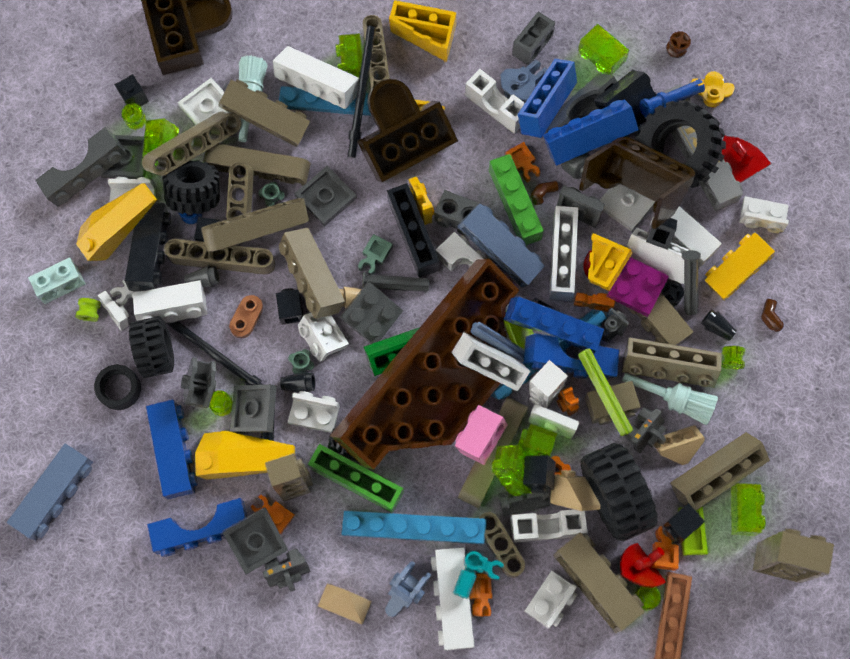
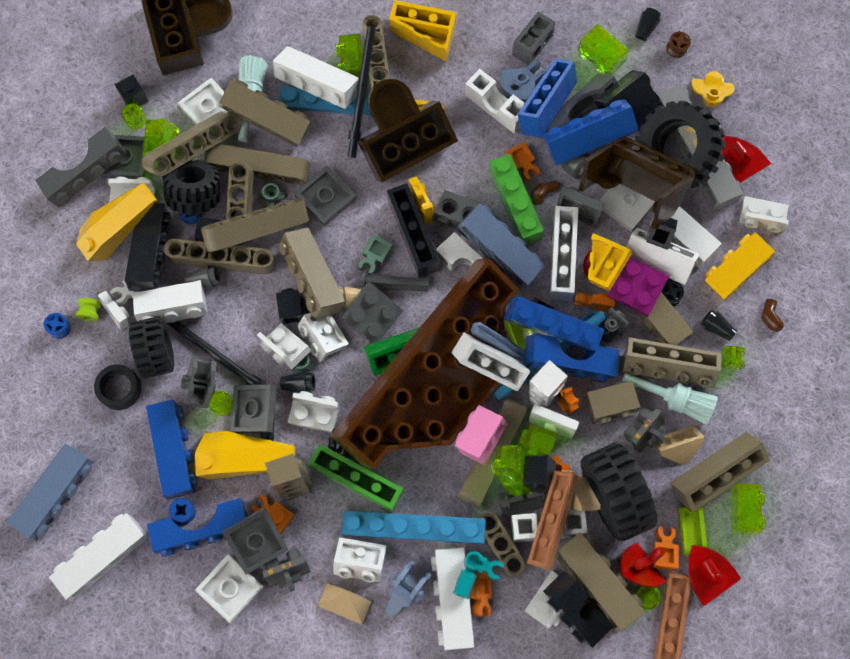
light aqua brick [28,257,86,304] -> none
nougat plate [229,295,263,338] -> none
lime axle [578,349,633,436] -> none
blue pin [640,79,705,117] -> none
black brick [663,503,705,544] -> none
dark grey axle [682,250,701,316] -> none
dark tan brick [752,528,834,583] -> none
none -> blue wheel [44,313,71,339]
none -> white brick [49,513,149,601]
none -> blue wheel [169,498,196,524]
none -> white plate [195,554,264,624]
none -> white bracket [257,323,311,370]
none -> white bracket [333,537,386,582]
none -> nougat tile [527,470,579,571]
none -> black arch [543,571,613,648]
none -> black cone [635,8,661,41]
none -> red shield [688,545,741,606]

